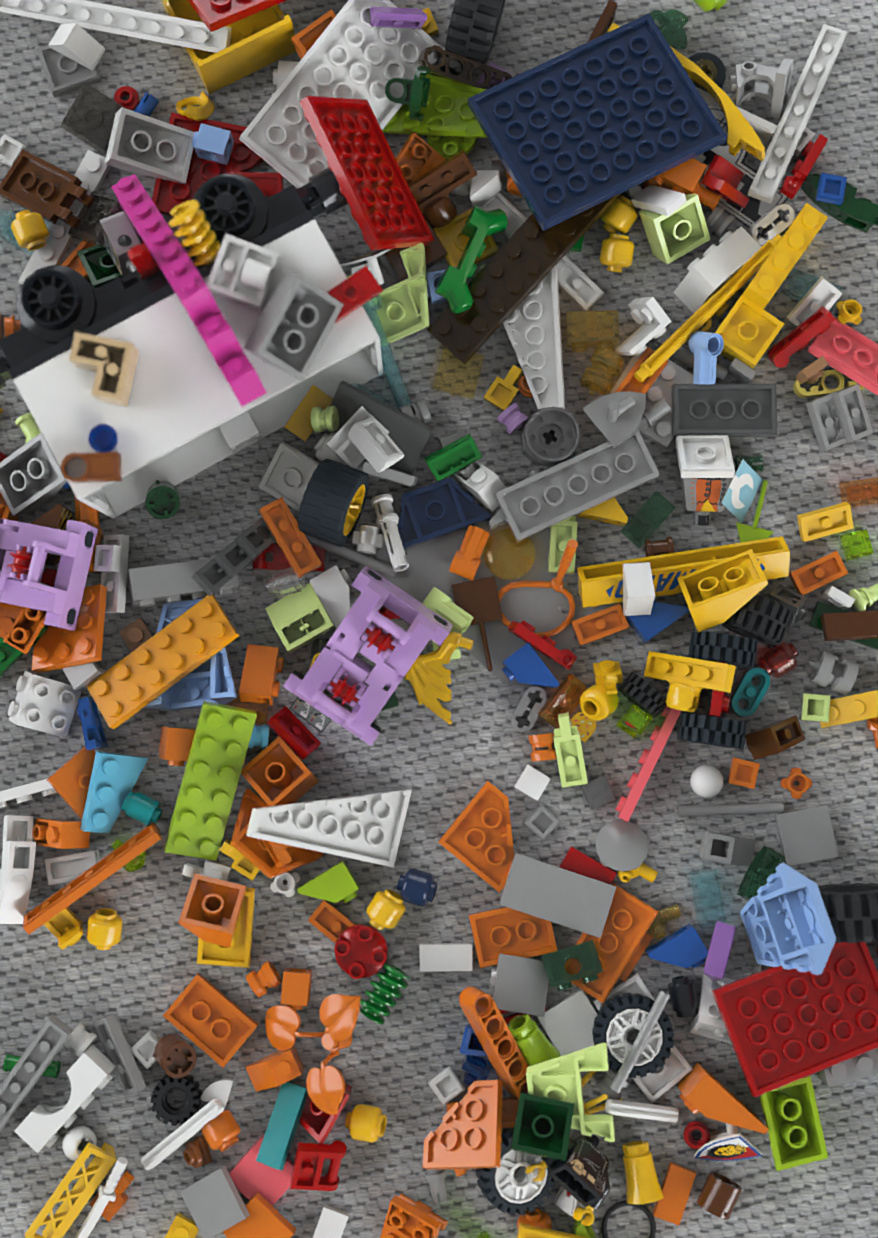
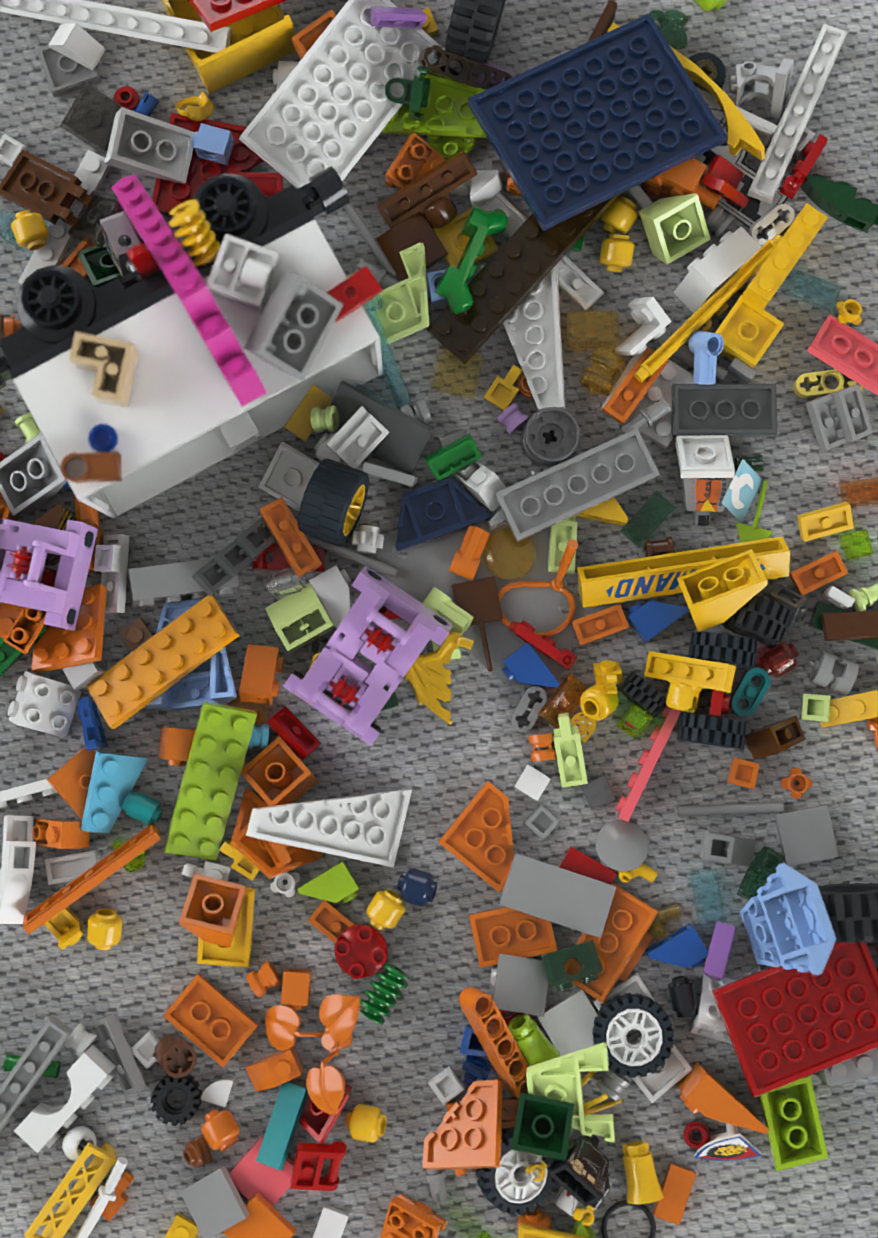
white axle [141,1098,225,1170] -> none
dark green piece [145,480,180,519] -> none
light grey sticker [290,697,332,733] -> none
red plate [300,96,434,251] -> none
white shield [339,249,392,285] -> none
white slope [348,417,405,473] -> none
white pin [370,494,409,572] -> none
white tile [420,943,473,972] -> none
light grey shield [582,391,646,448] -> none
white axle [605,1099,679,1123] -> none
light grey bar [610,990,670,1093] -> none
white slope [623,562,655,616] -> none
white tile [632,185,687,217] -> none
white piece [690,765,723,798] -> none
reddish brown piece [697,1171,742,1220] -> none
red plate [767,306,836,368] -> none
white plate [787,276,843,327] -> none
medium nougat plate [795,356,828,385] -> none
blue tile [815,173,847,205] -> none

